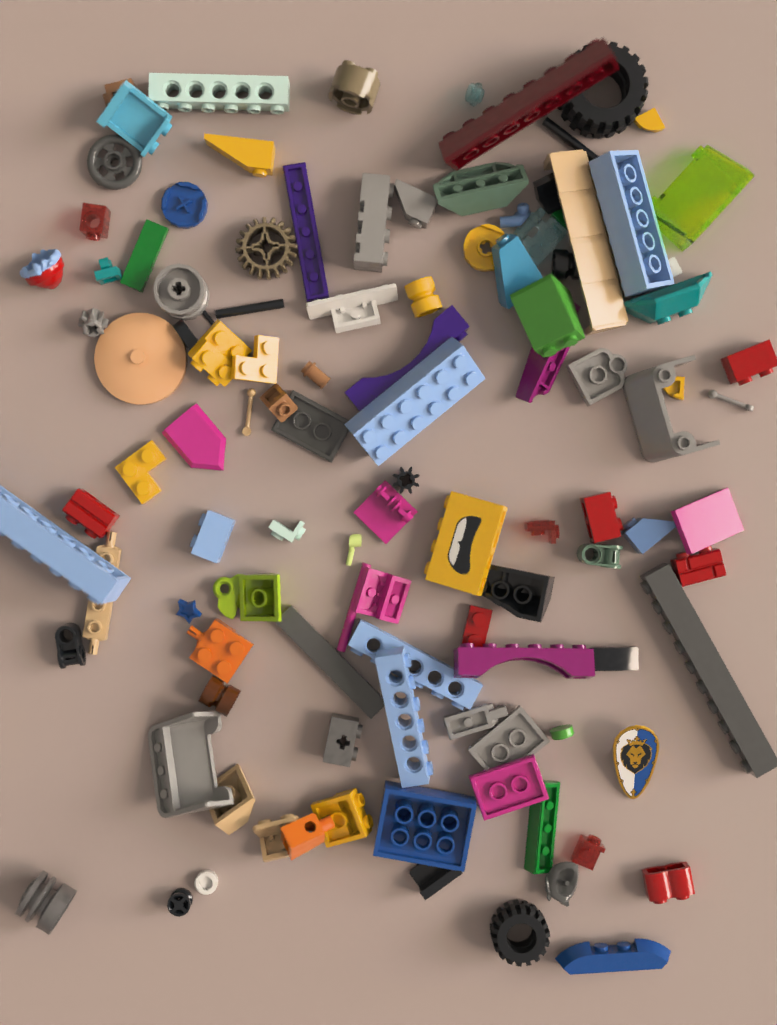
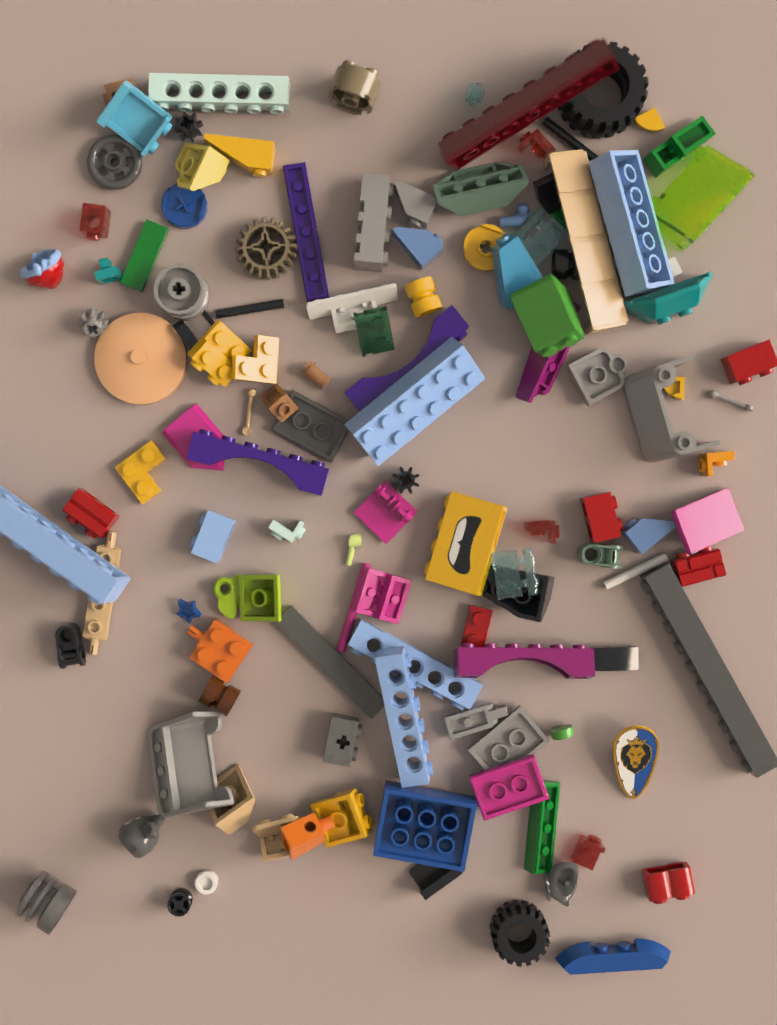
none -> dark grey piece [118,814,165,858]
none -> black gear [174,111,203,142]
none -> light yellow slope [175,142,230,191]
none -> dark purple arch [186,429,329,496]
none -> clear green plate [353,306,395,357]
none -> medium blue slope [392,227,443,270]
none -> clear light blue plate [492,548,539,599]
none -> clear red bracket [518,129,556,160]
none -> white bar [603,553,669,590]
none -> green slope [642,116,716,178]
none -> light orange bracket [698,451,735,476]

